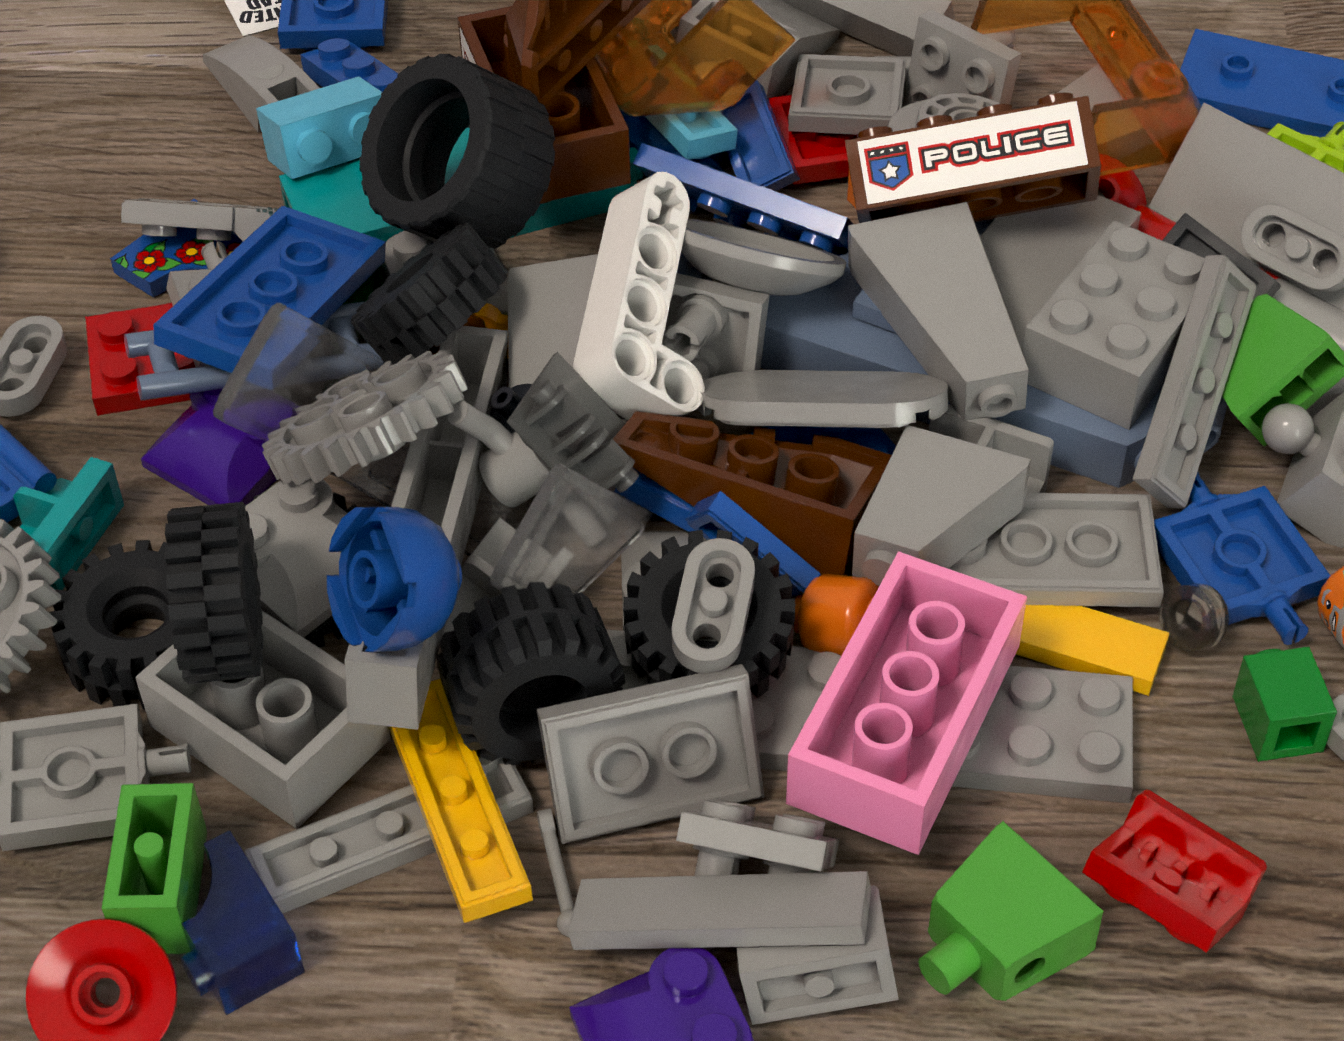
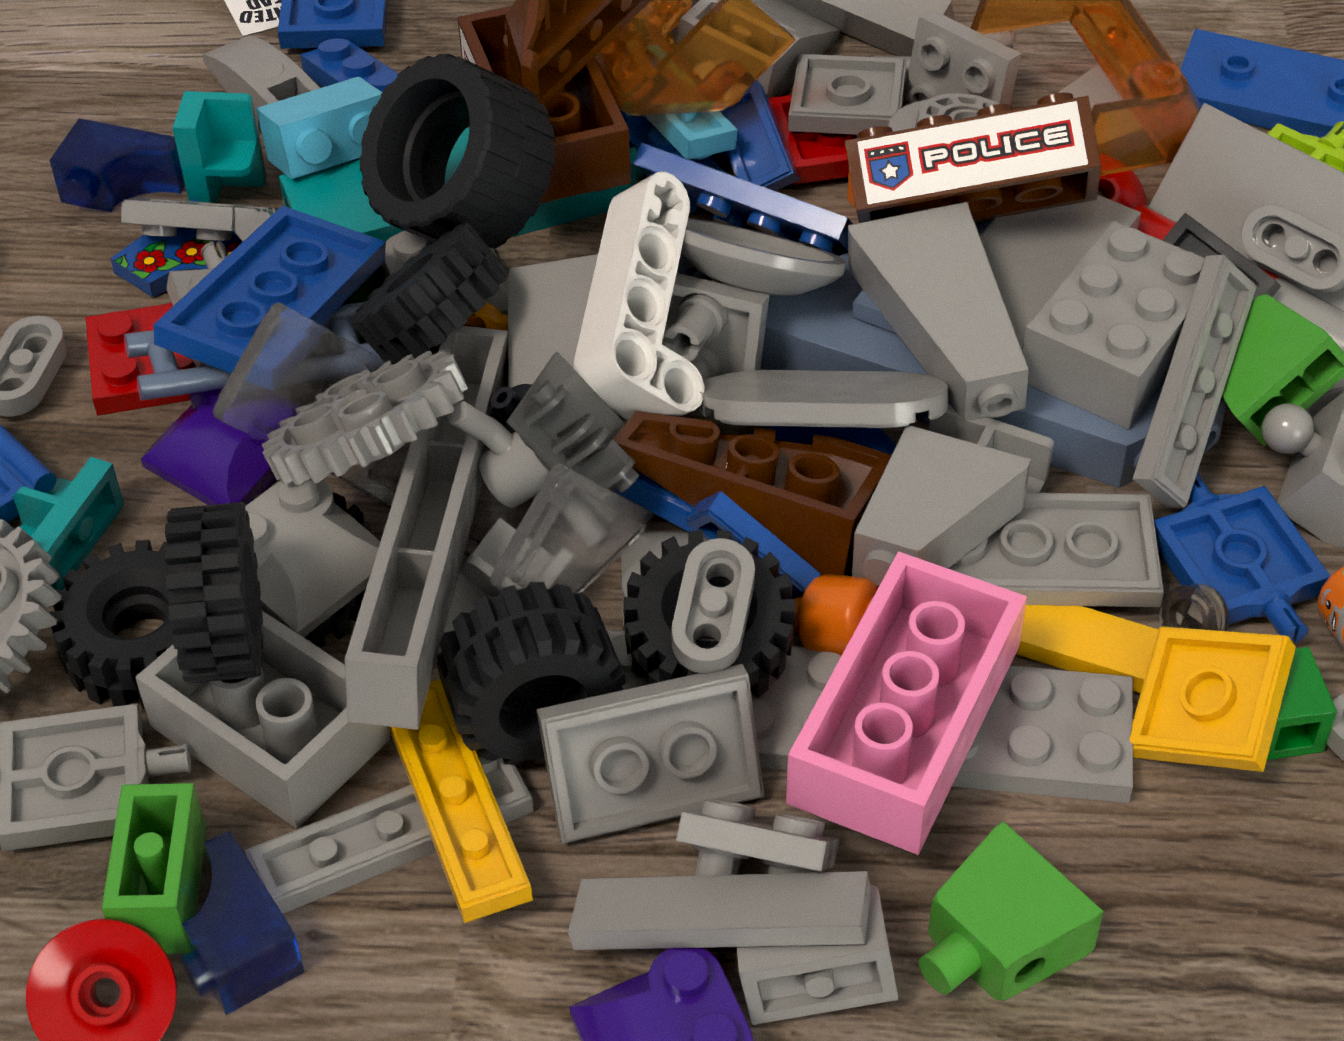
blue cylinder [327,507,462,652] -> none
light grey hinge [537,808,574,937] -> none
red bracket [1082,789,1267,953] -> none
none -> clear blue arch [49,118,185,212]
none -> teal panel [173,91,267,203]
none -> yellow tile [1129,627,1296,772]

